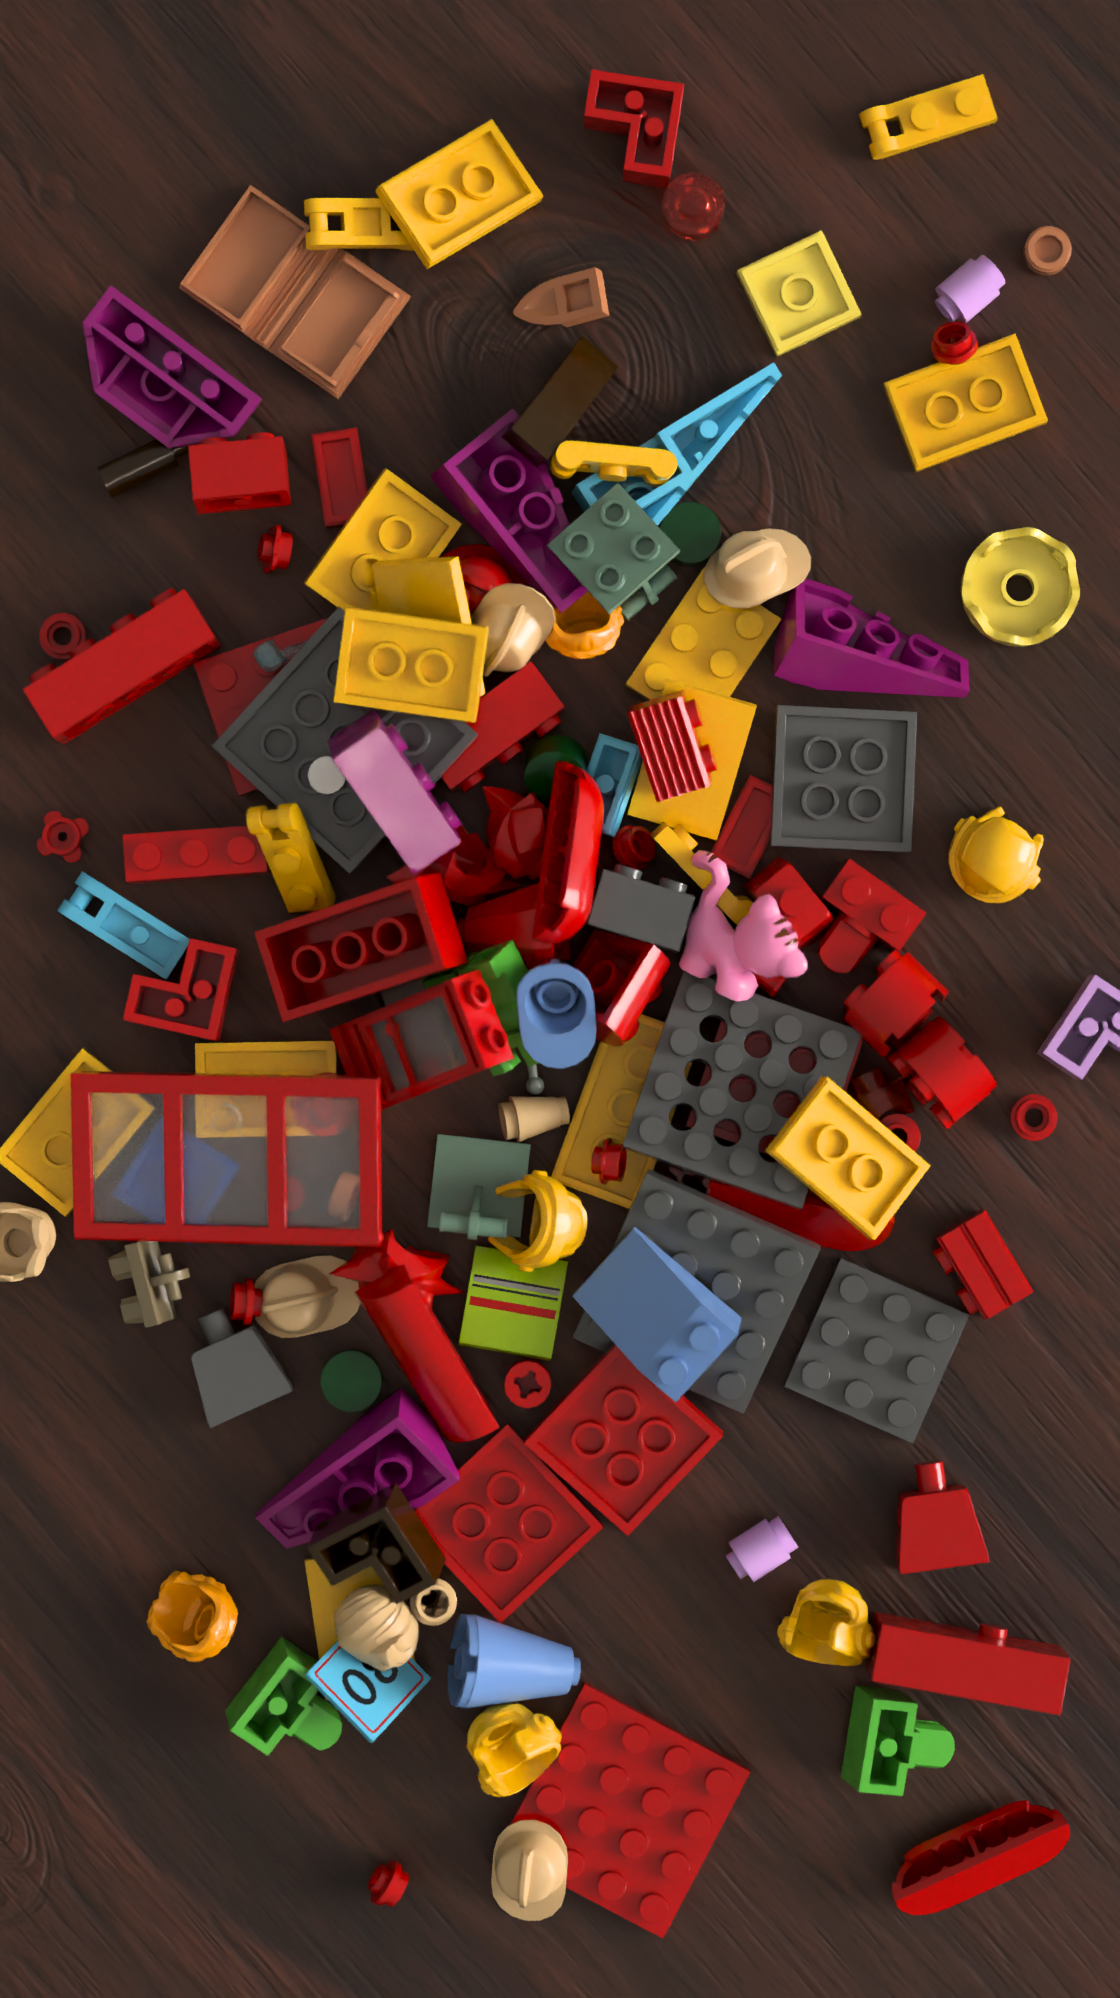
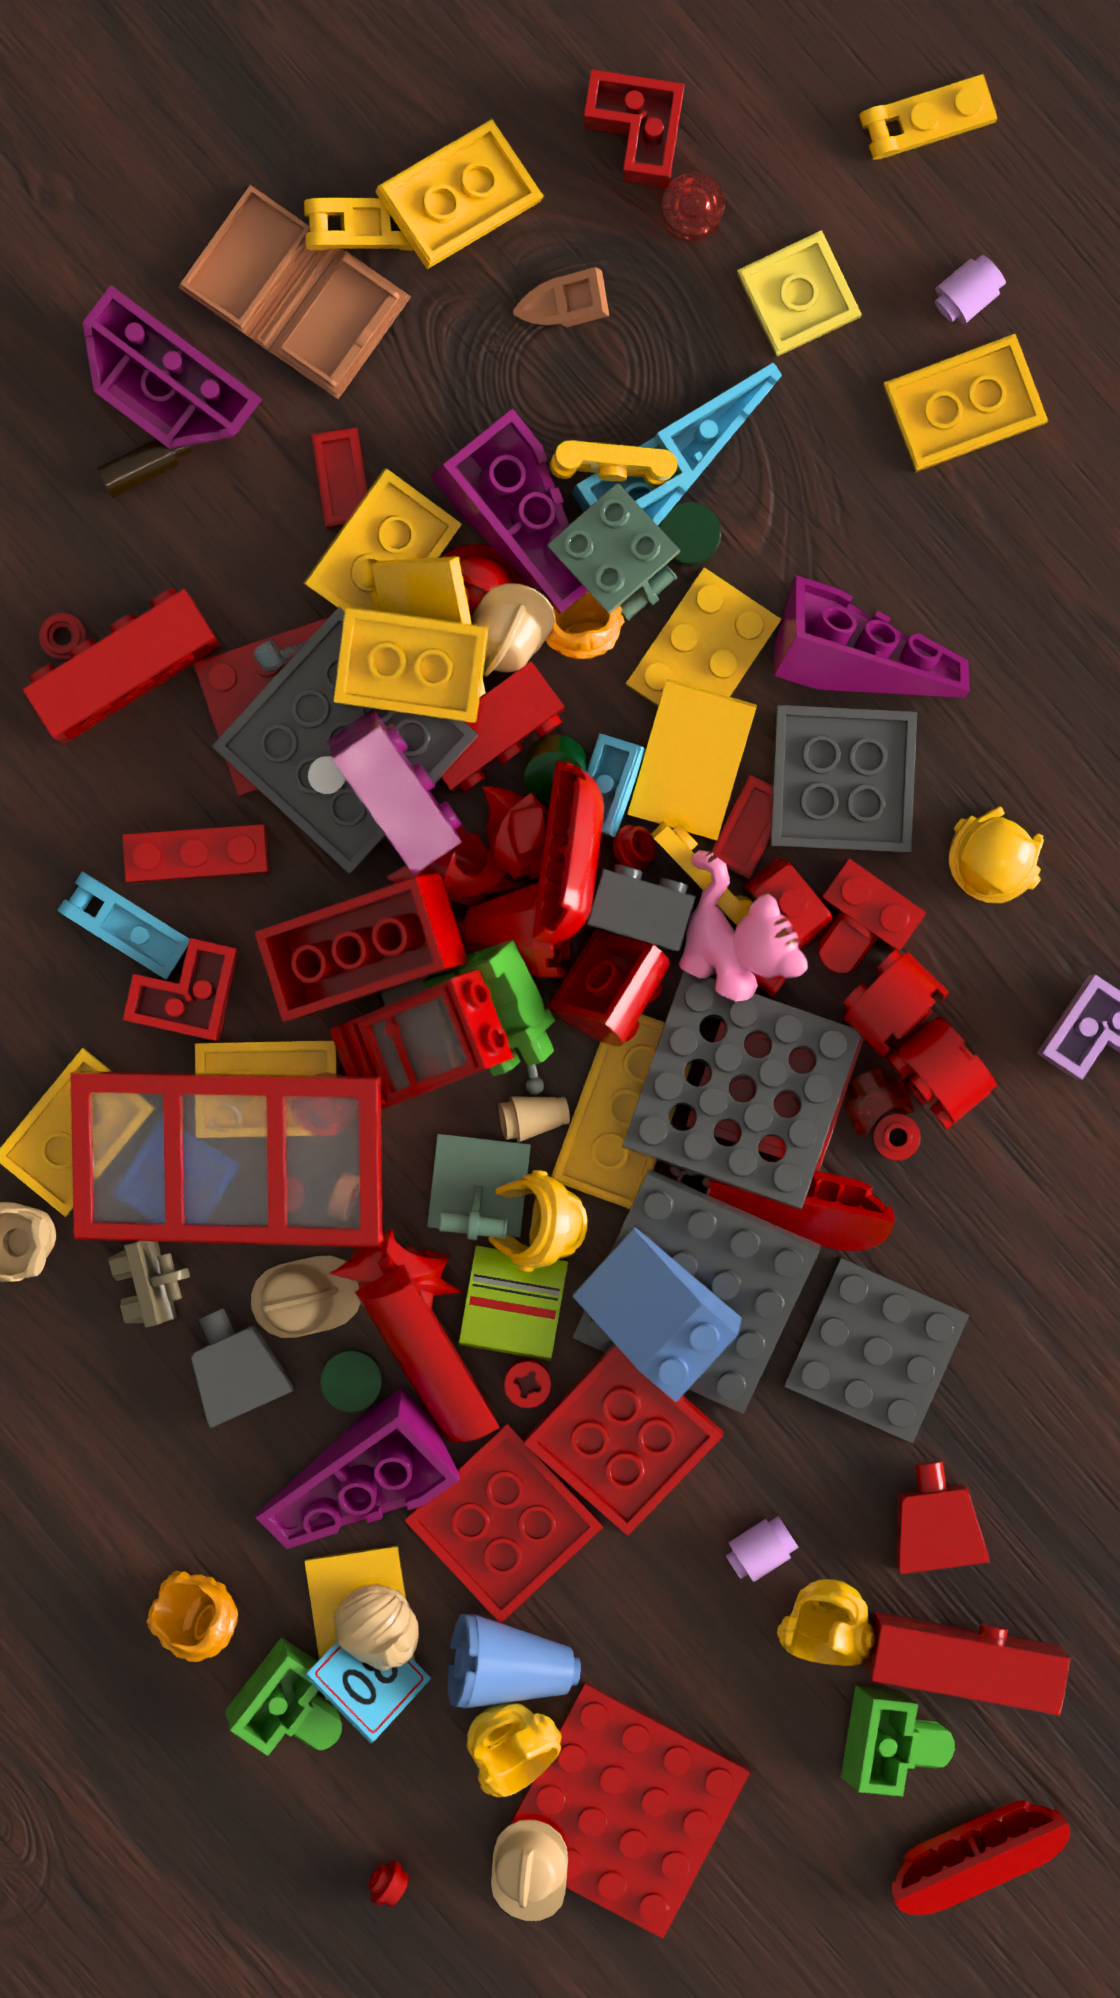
red plate [37,811,89,863] -> none
red brick [188,432,291,515] -> none
red plate [229,1278,262,1326] -> none
yellow plate [246,802,336,913] -> none
red plate [257,524,293,573] -> none
dark brown brick [307,1483,446,1604] -> none
tan cone [410,1579,457,1626] -> none
dark brown slope [502,336,618,468] -> none
medium blue piece [517,958,596,1069] -> none
red plate [591,1138,627,1185] -> none
red brick [627,690,717,802] -> none
tan piece [704,528,811,609] -> none
yellow tile [765,1076,931,1240] -> none
red plate [931,321,978,365] -> none
red brick [932,1209,1034,1320] -> none
light yellow plate [961,527,1080,647] -> none
red plate [1010,1094,1058,1141] -> none
nougat tile [1023,226,1072,276] -> none

